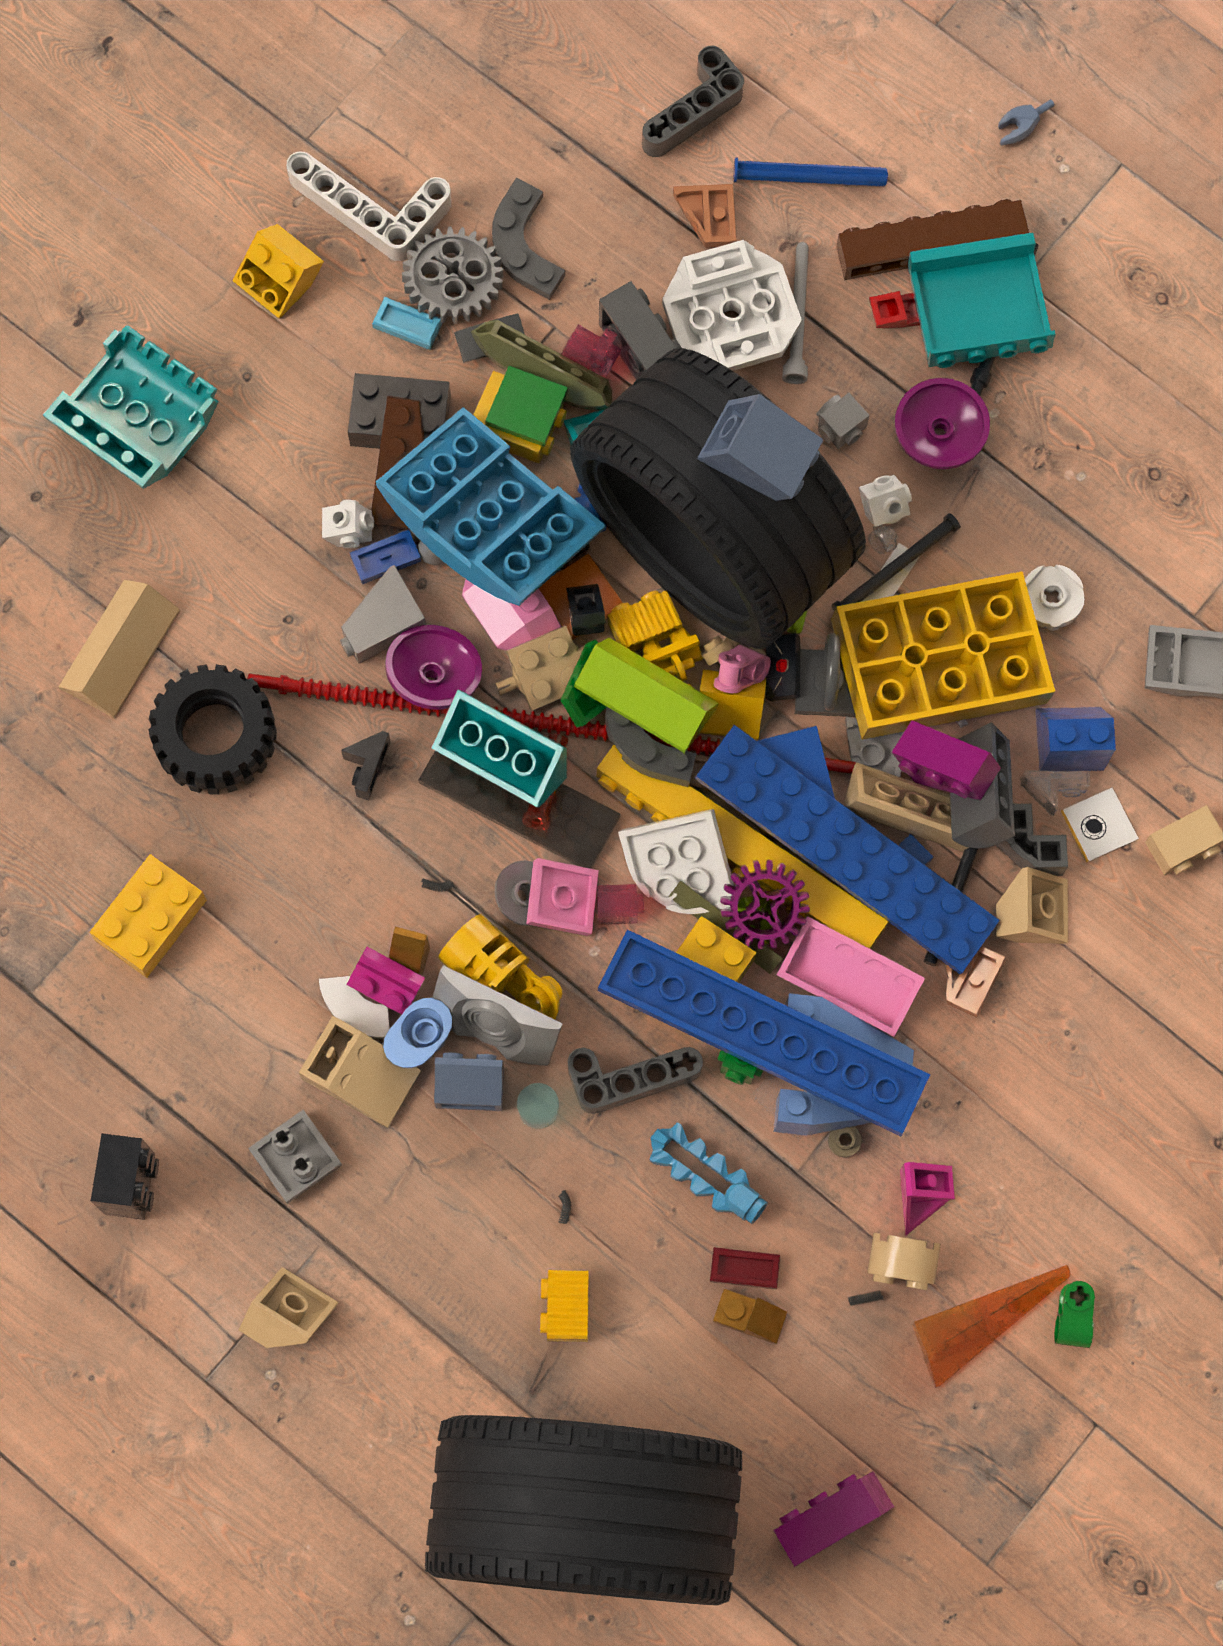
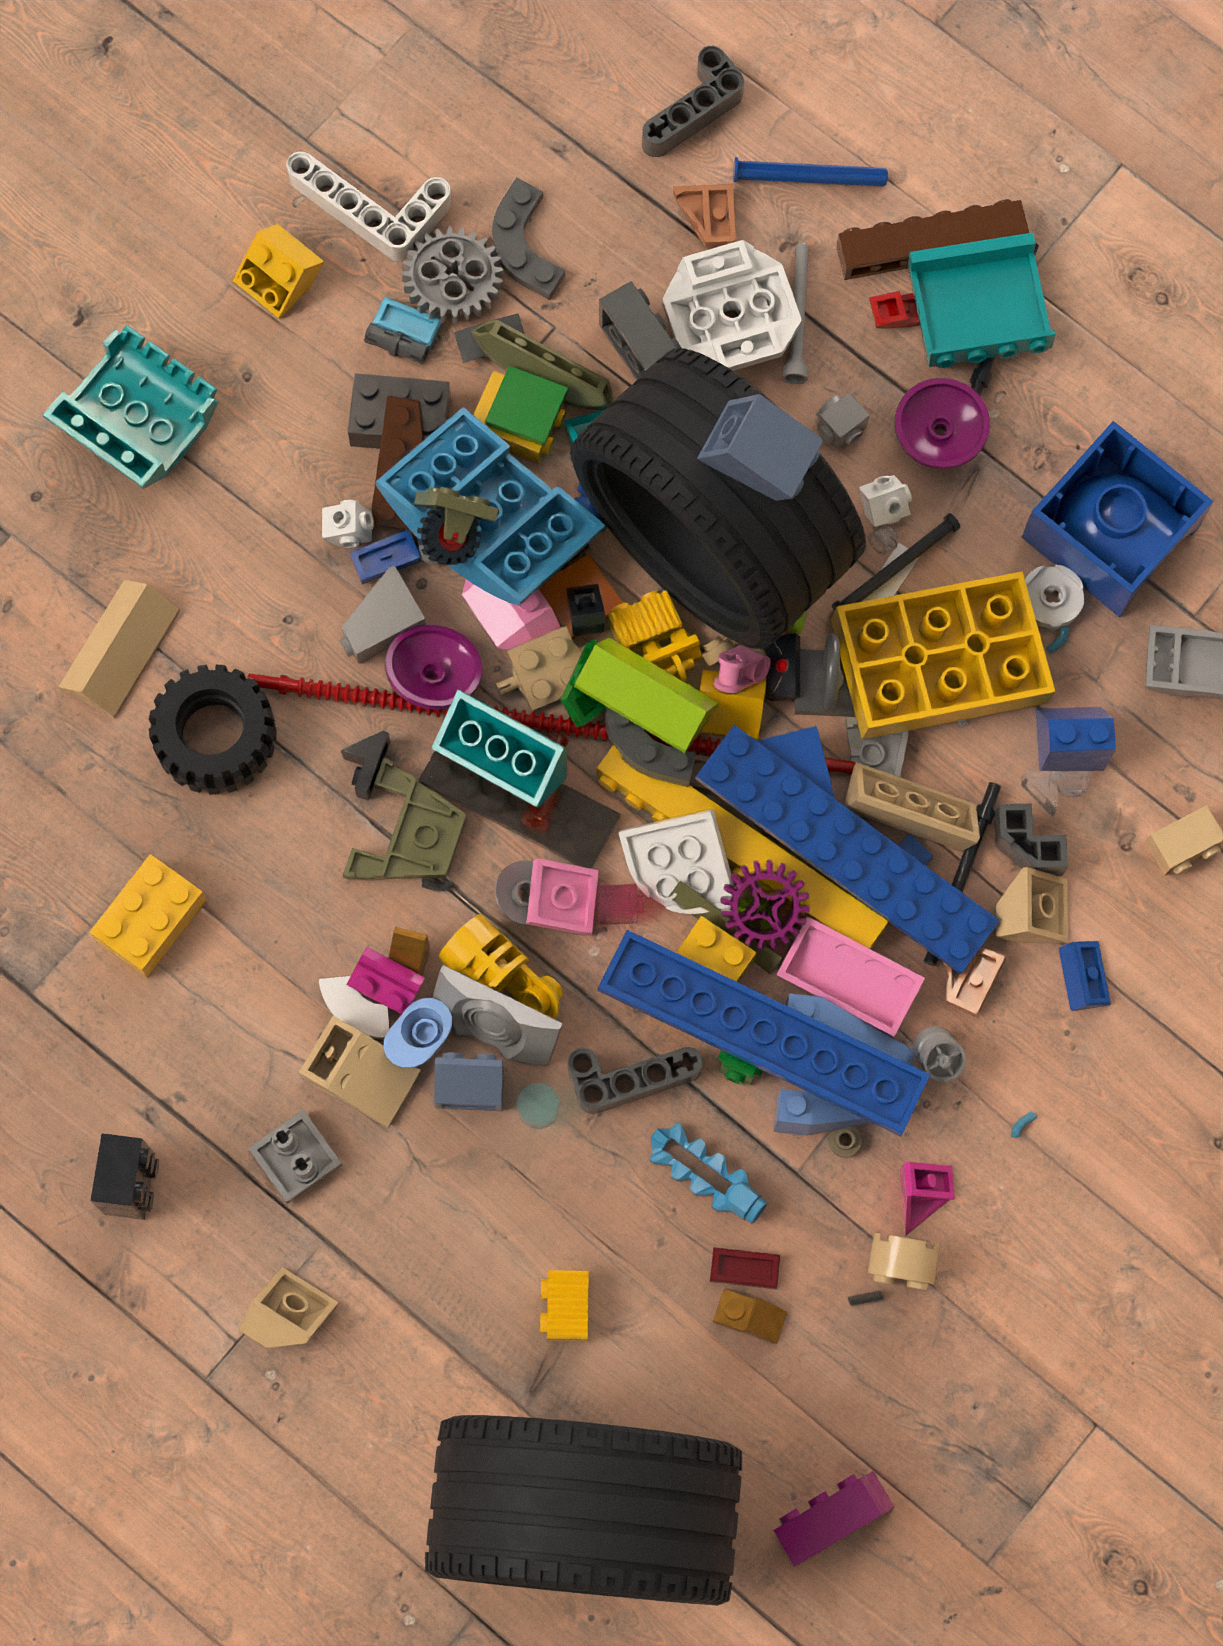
dark grey leg [558,1190,572,1224] -> none
clear pink brick [561,324,622,377] -> none
magenta wedge [891,720,1001,801] -> none
clear orange wedge [912,1265,1071,1388] -> none
dark grey brick [950,722,1015,848] -> none
sand blue hand [998,99,1055,146] -> none
green piece [1054,1281,1095,1348] -> none
white sticker [1061,788,1139,862] -> none
none -> olive wing [343,757,467,879]
none -> dark grey pin [364,323,429,365]
none -> plate [414,487,499,565]
none -> light grey wheel [913,1026,966,1082]
none -> medium azure leg [1011,1111,1037,1137]
none -> blue piece [1022,421,1213,617]
none -> medium azure leg [1046,626,1069,653]
none -> blue slope [1059,941,1111,1011]

